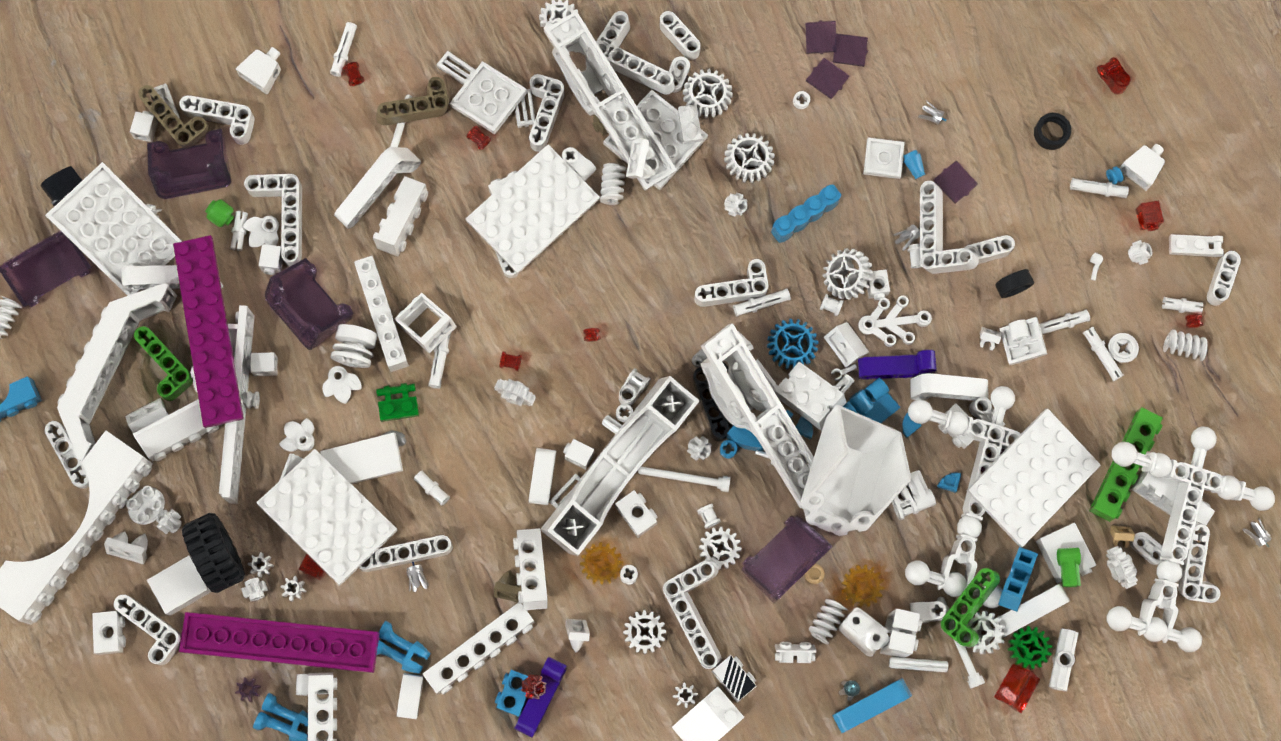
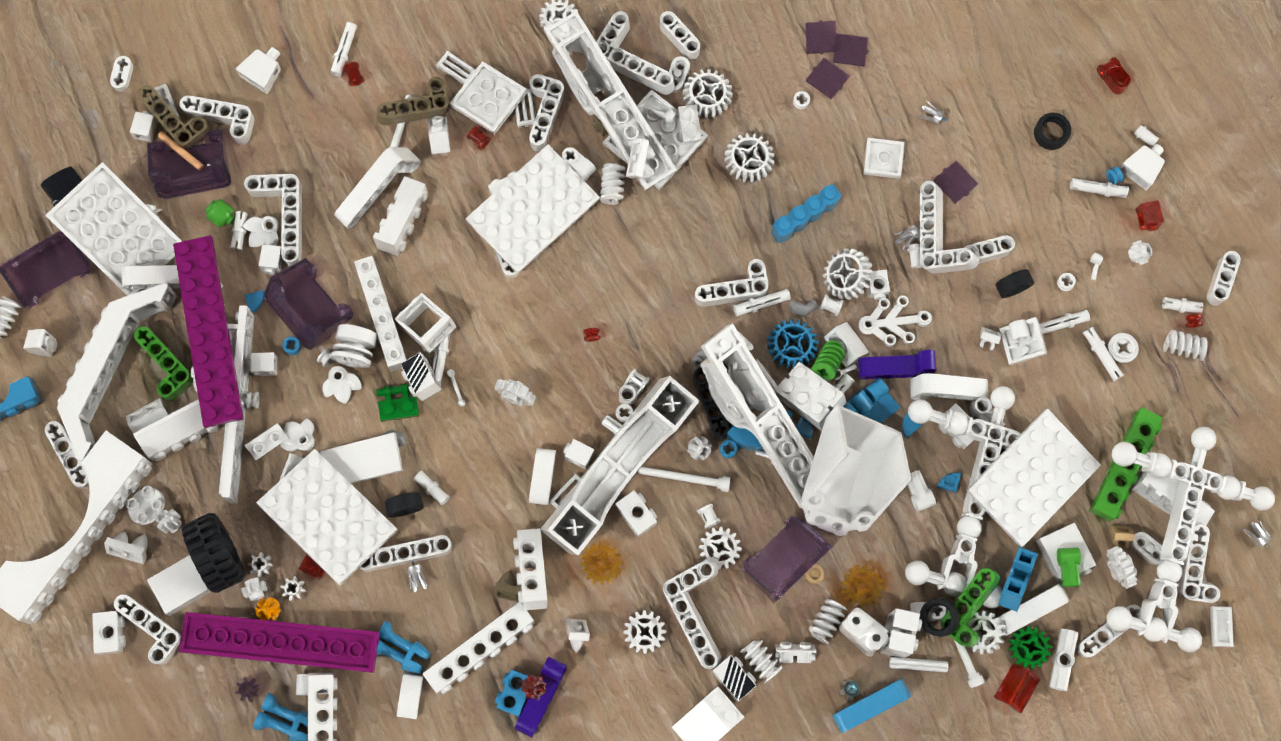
clear red bush [499,351,522,372] -> none
white bush [620,565,638,585] -> none
white gear [673,683,698,708] -> none
white gear [724,192,747,217] -> none
white piece [891,486,919,520] -> none
dark azure cone [903,150,926,179] -> none
white plate [1169,234,1224,257] -> none
none -> white slope [23,329,57,357]
none -> white beam [110,56,133,92]
none -> light nougat bar [158,131,204,171]
none -> dark azure tile [245,290,265,313]
none -> white hinge [245,423,288,460]
none -> light orange gear [255,597,281,621]
none -> dark azure bush [282,337,301,355]
none -> white bush [317,348,333,367]
none -> black tyre [385,492,424,517]
none -> white brick [401,352,442,401]
none -> white slope [428,116,450,154]
none -> white hinge [447,369,465,407]
none -> white hand [650,108,676,124]
none -> white piece [740,639,782,684]
none -> light grey arm [789,300,818,316]
none -> bright green piece [812,340,845,381]
none -> black tyre [919,598,960,637]
none -> white bush [1057,273,1076,292]
none -> white beam [1077,605,1141,658]
none -> white pin [1134,125,1159,147]
none -> white plate [1210,606,1234,647]

